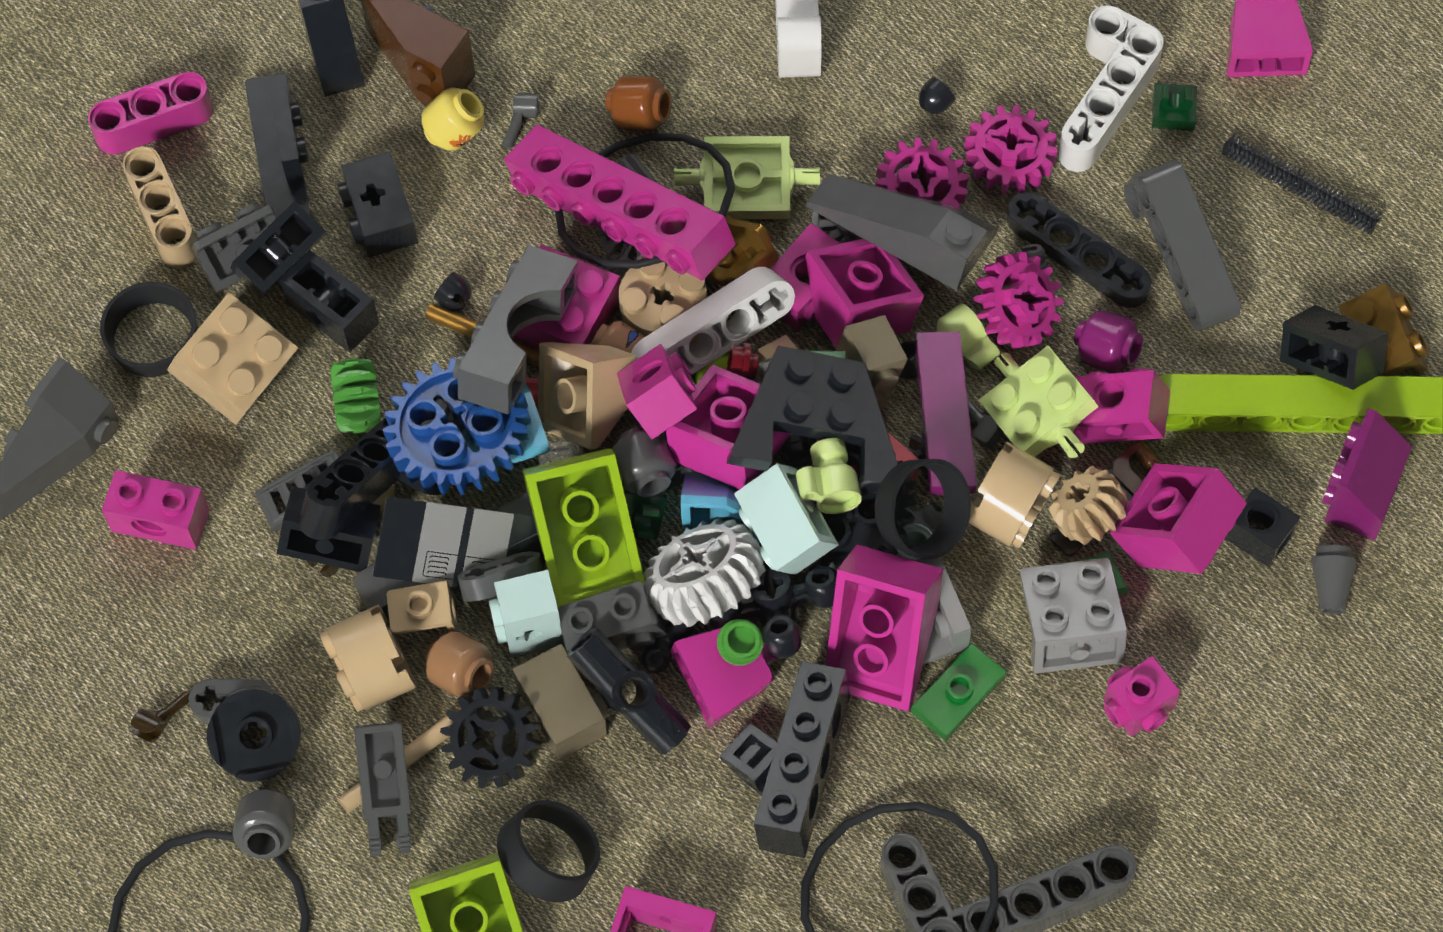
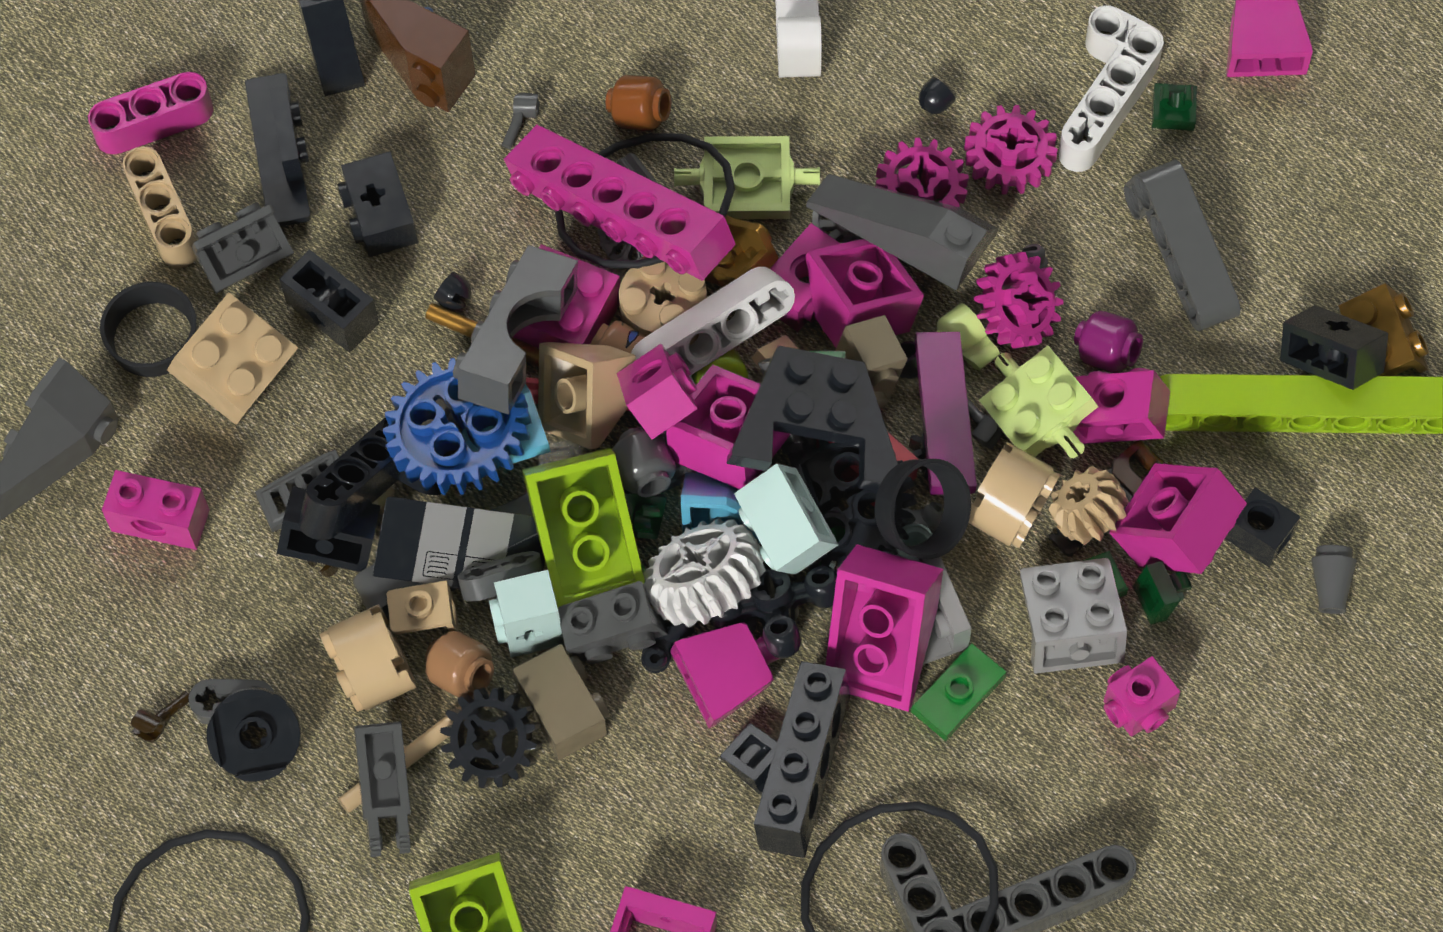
black brick [230,200,326,299] -> none
dark grey head [232,789,296,859] -> none
bright green gear [330,358,381,434] -> none
light yellow head [421,87,484,151] -> none
black tyre [497,800,600,902] -> none
black piece [566,627,691,755] -> none
bright green plate [717,619,763,666] -> none
dark red plate [726,343,759,380] -> none
yellowish green piece [795,438,862,514] -> none
black beam [1007,192,1151,308] -> none
black axle [1222,133,1382,235] -> none
magenta slope [1322,408,1412,540] -> none
none -> dark green tile [1133,561,1192,625]

